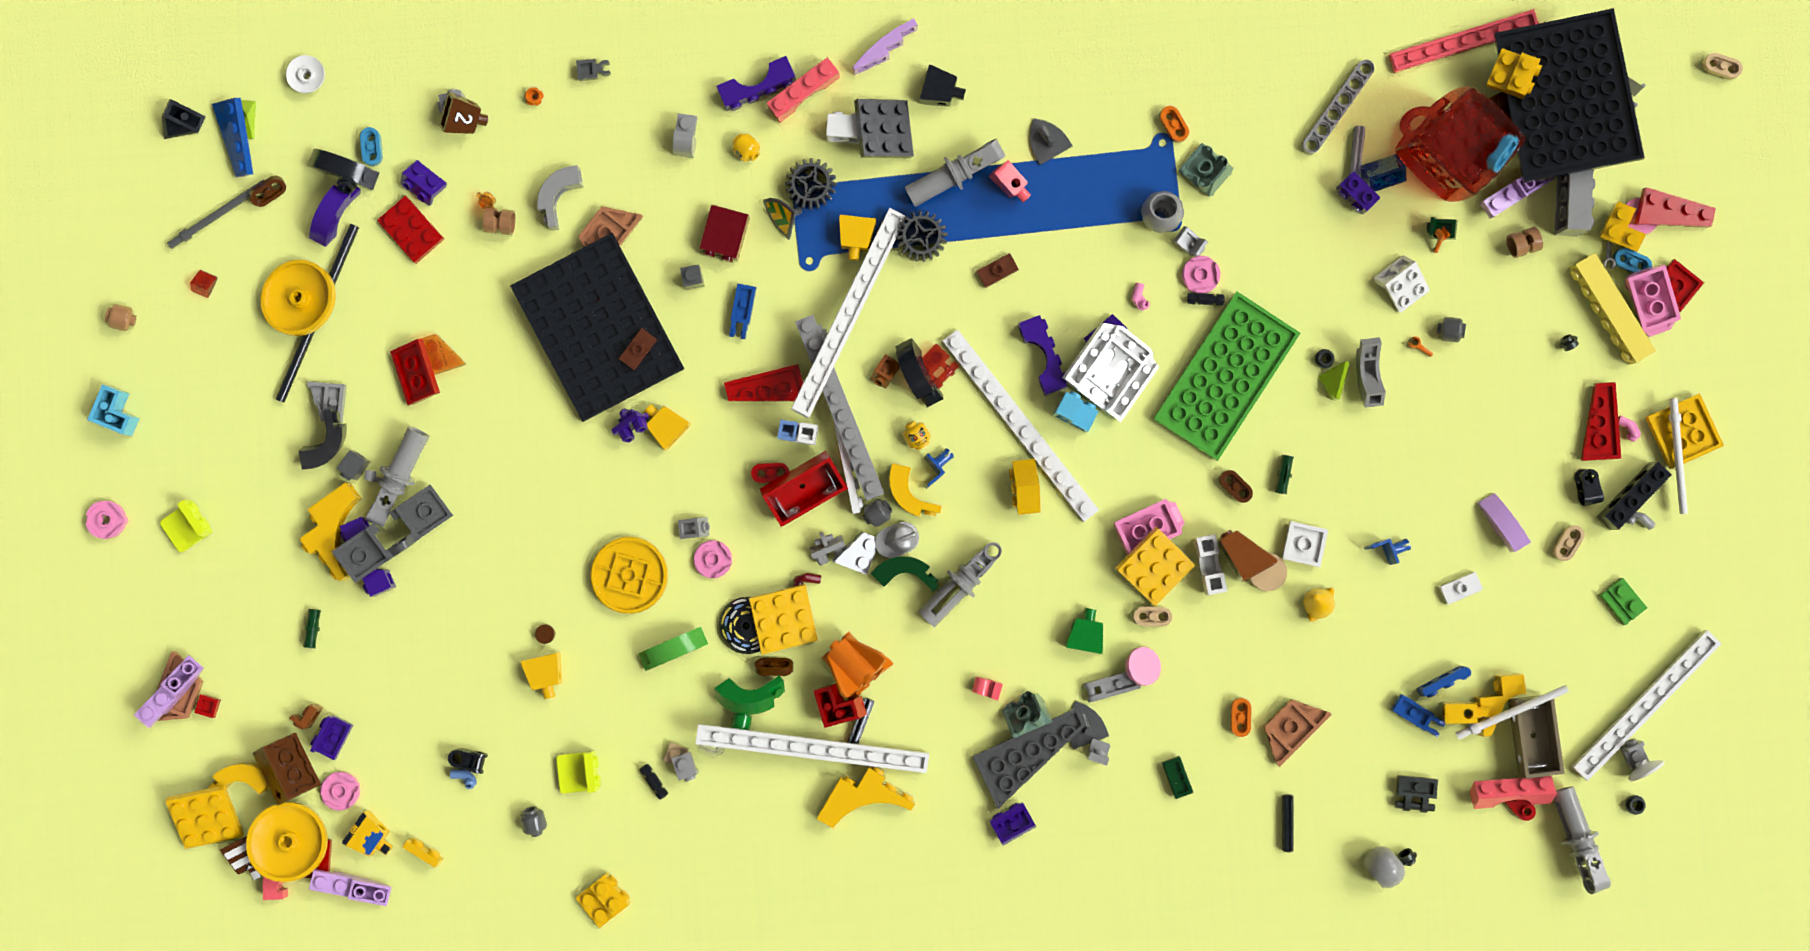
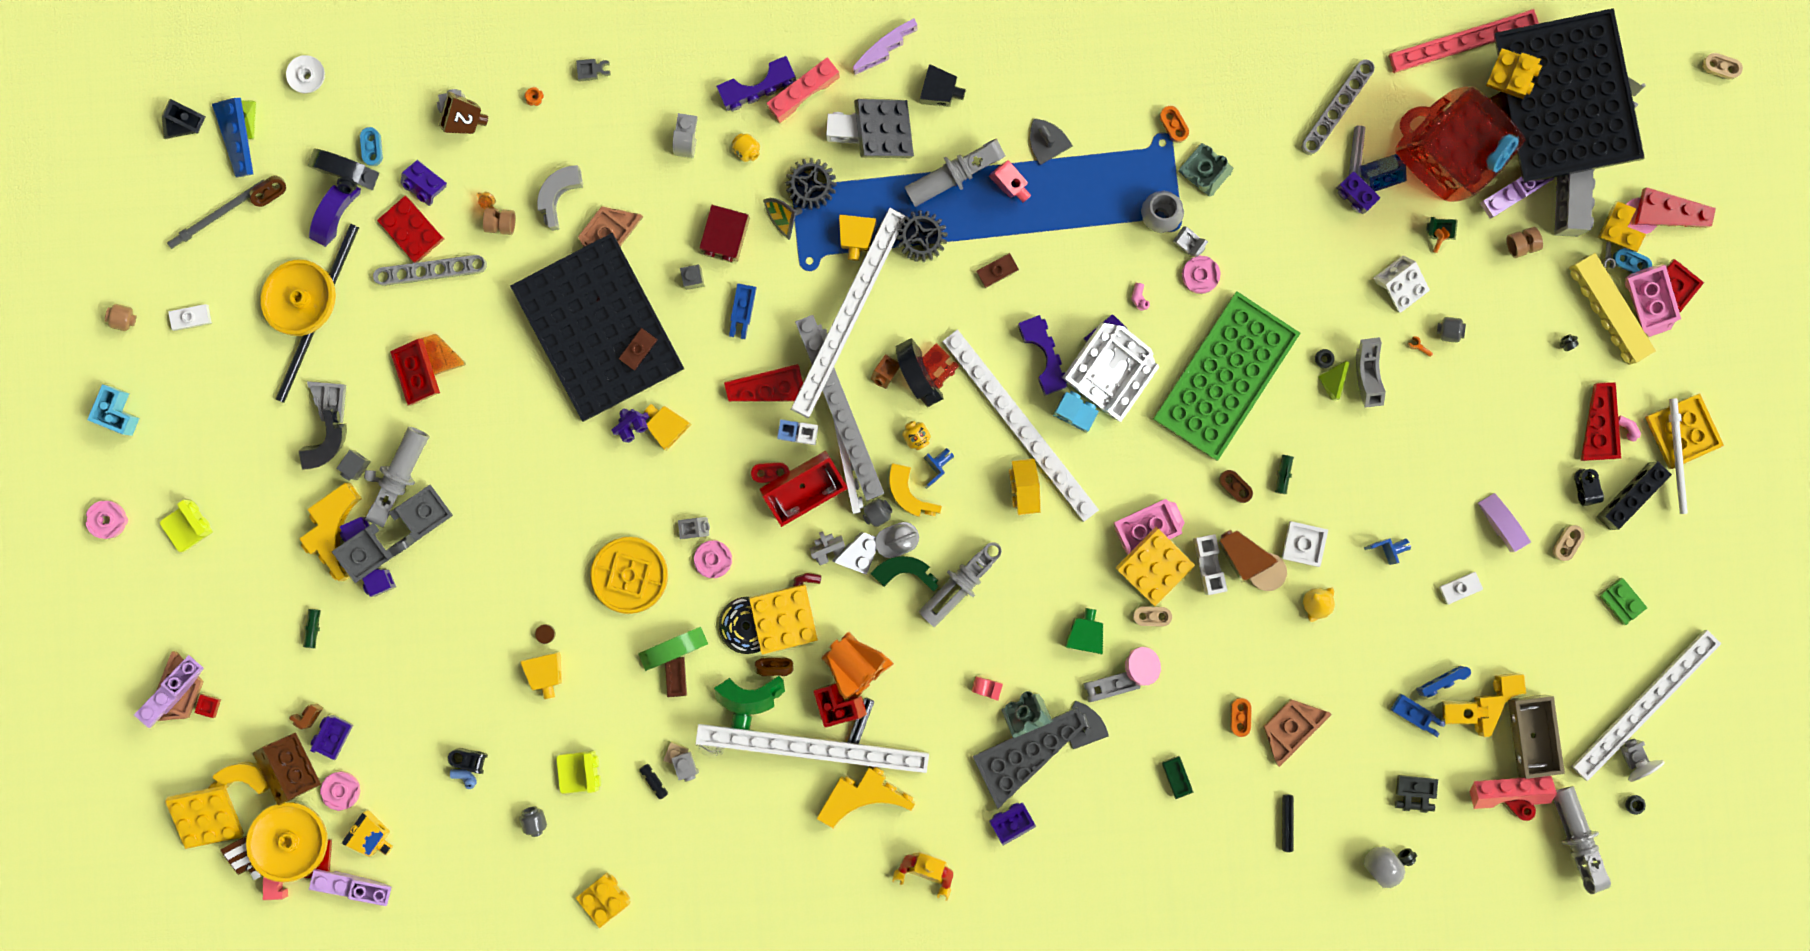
clear red slope [190,270,218,298] -> none
yellow plate [402,838,444,868] -> none
light grey bracket [1086,738,1110,766] -> none
black axle [1187,293,1225,306] -> none
white bar [1455,685,1569,739] -> none
light grey arm [1627,512,1655,530] -> none
none -> white plate [169,304,212,331]
none -> light grey beam [373,255,487,286]
none -> copper plate [665,657,687,697]
none -> torso [892,853,953,901]

